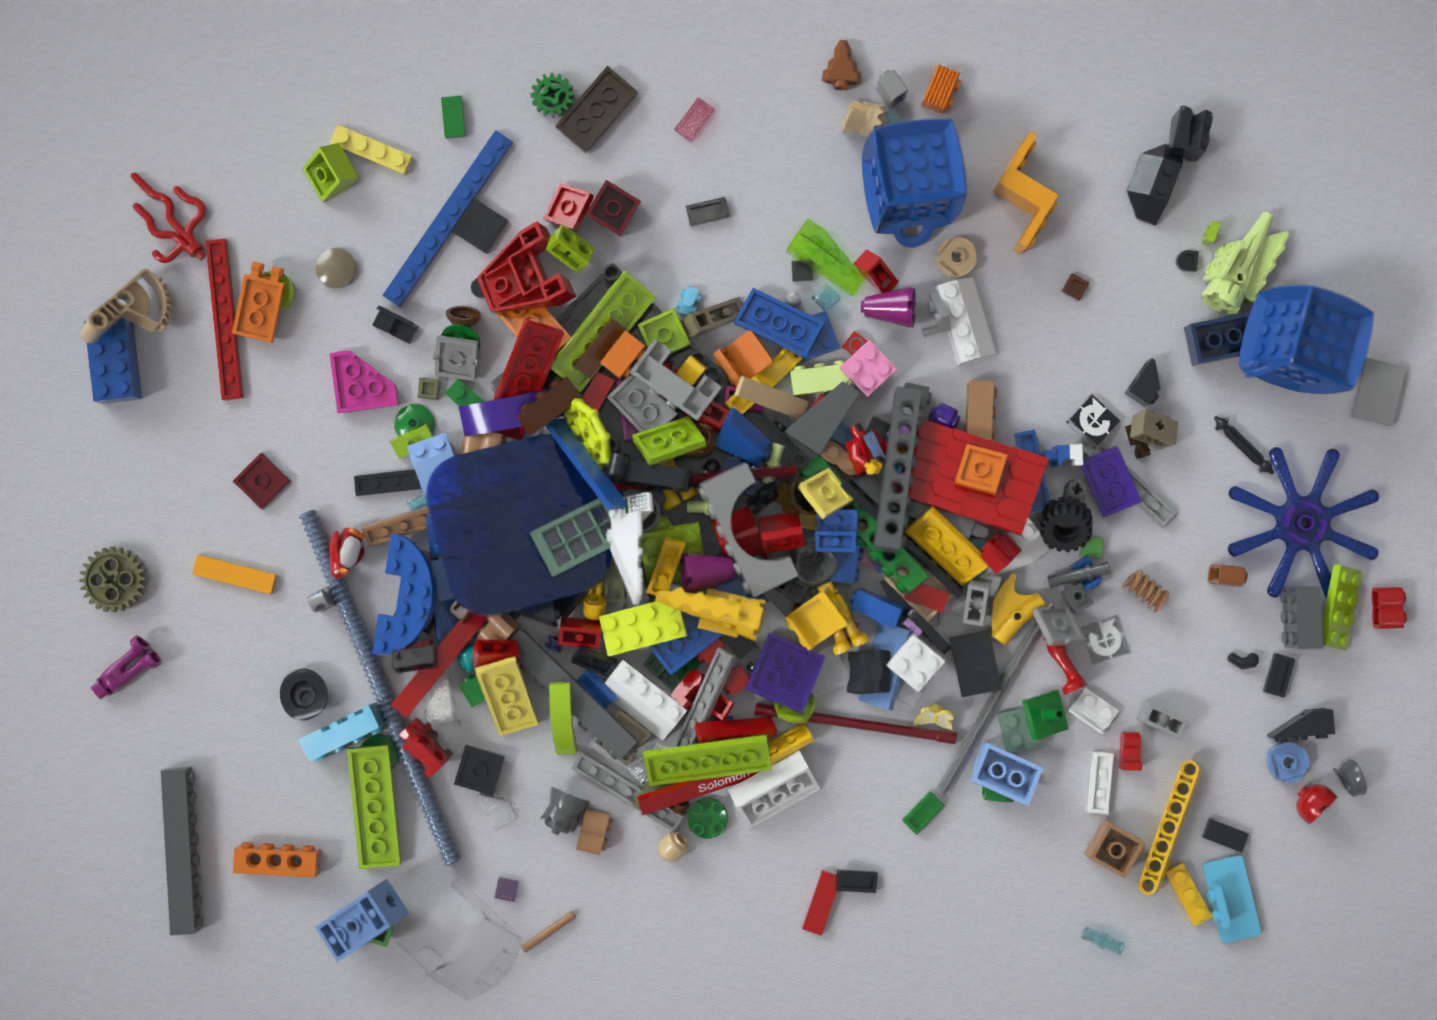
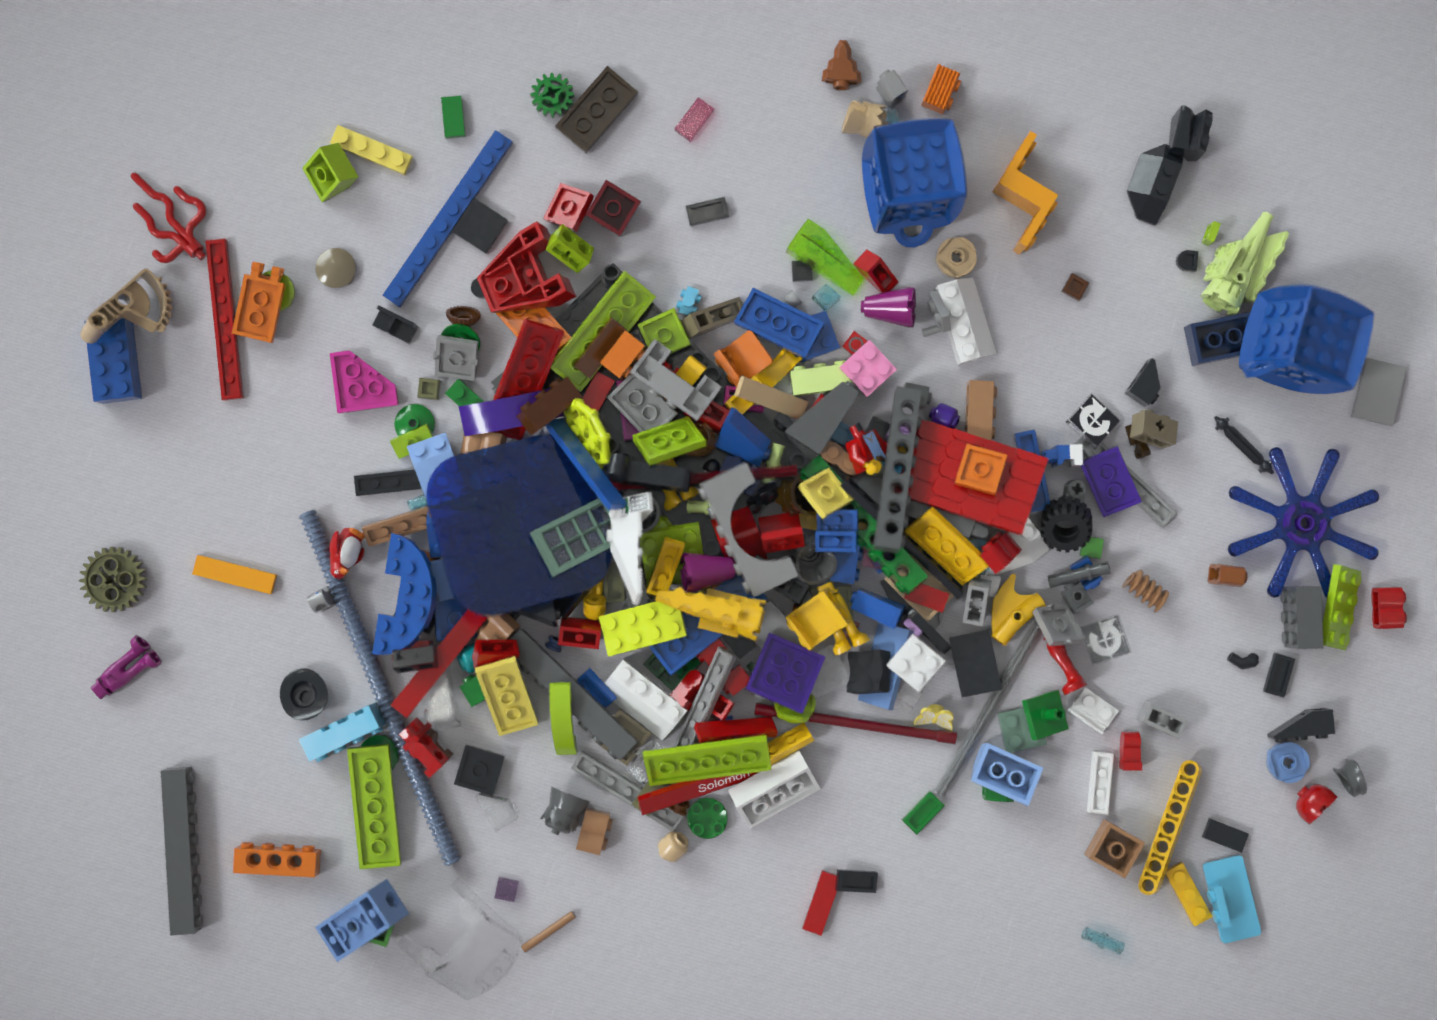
dark red tile [233,452,291,510] -> none
tile [448,595,478,623] -> none
black plate [571,645,617,677] -> none

